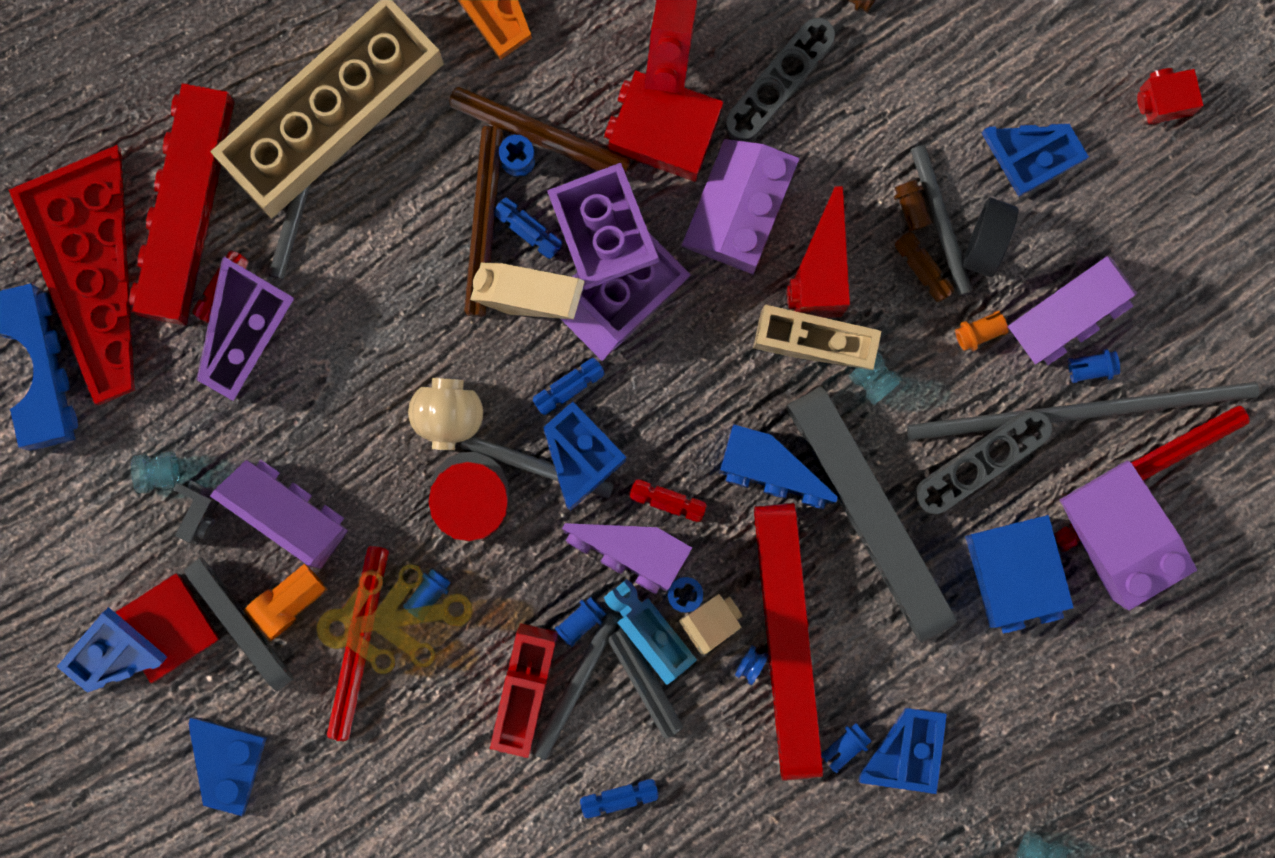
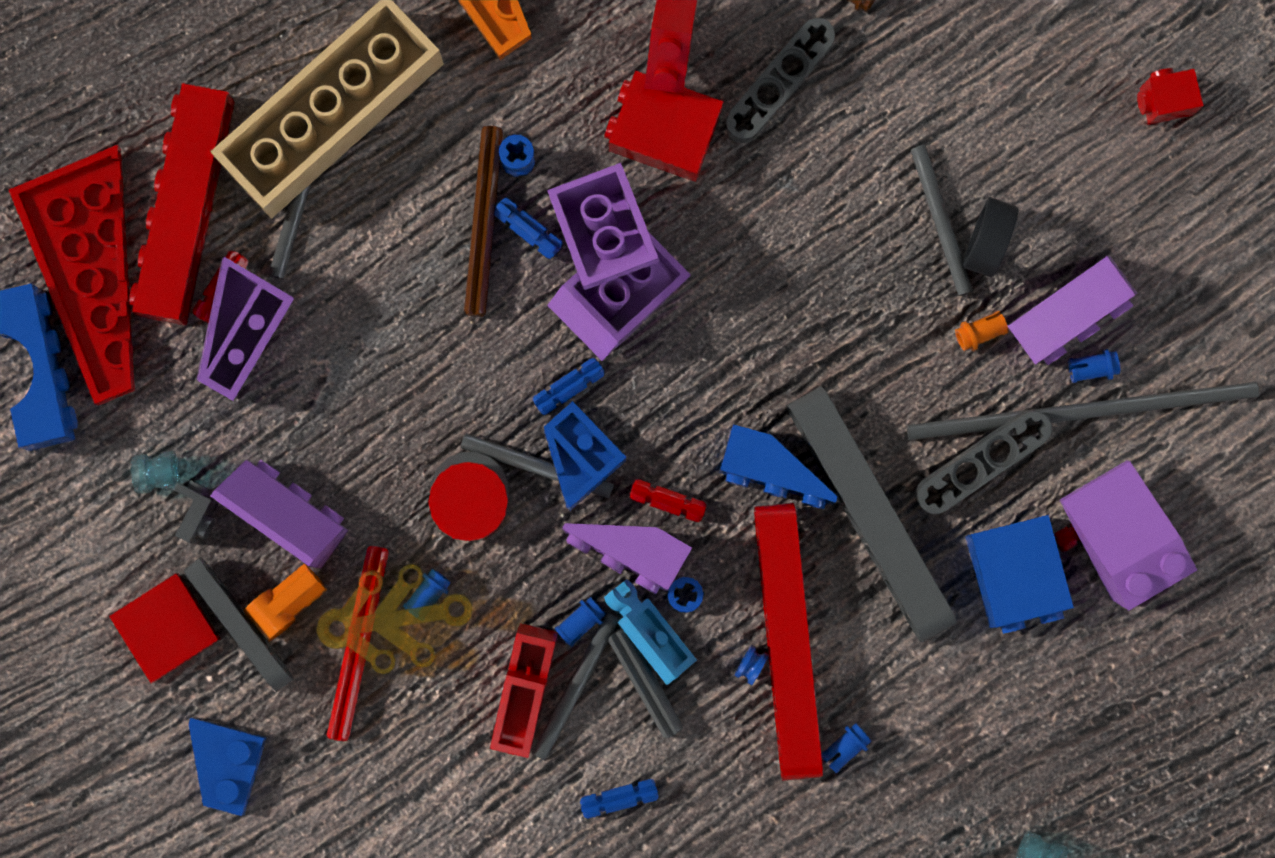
blue wing [57,607,167,693] -> none
tan plant [408,378,483,450] -> none
reddish brown axle [449,87,630,174] -> none
tan slope [470,262,585,320] -> none
tan slope [679,594,743,655] -> none
medium lavender slope [681,139,799,275] -> none
tan slope [753,305,882,370] -> none
red slope [787,186,850,318] -> none
clear light blue wheel [848,351,903,406] -> none
blue wing [858,708,947,794] -> none
reddish brown pin [893,180,933,232] -> none
reddish brown axle [895,232,954,303] -> none
blue wing [982,124,1089,197] -> none
red axle [1131,406,1250,480] -> none

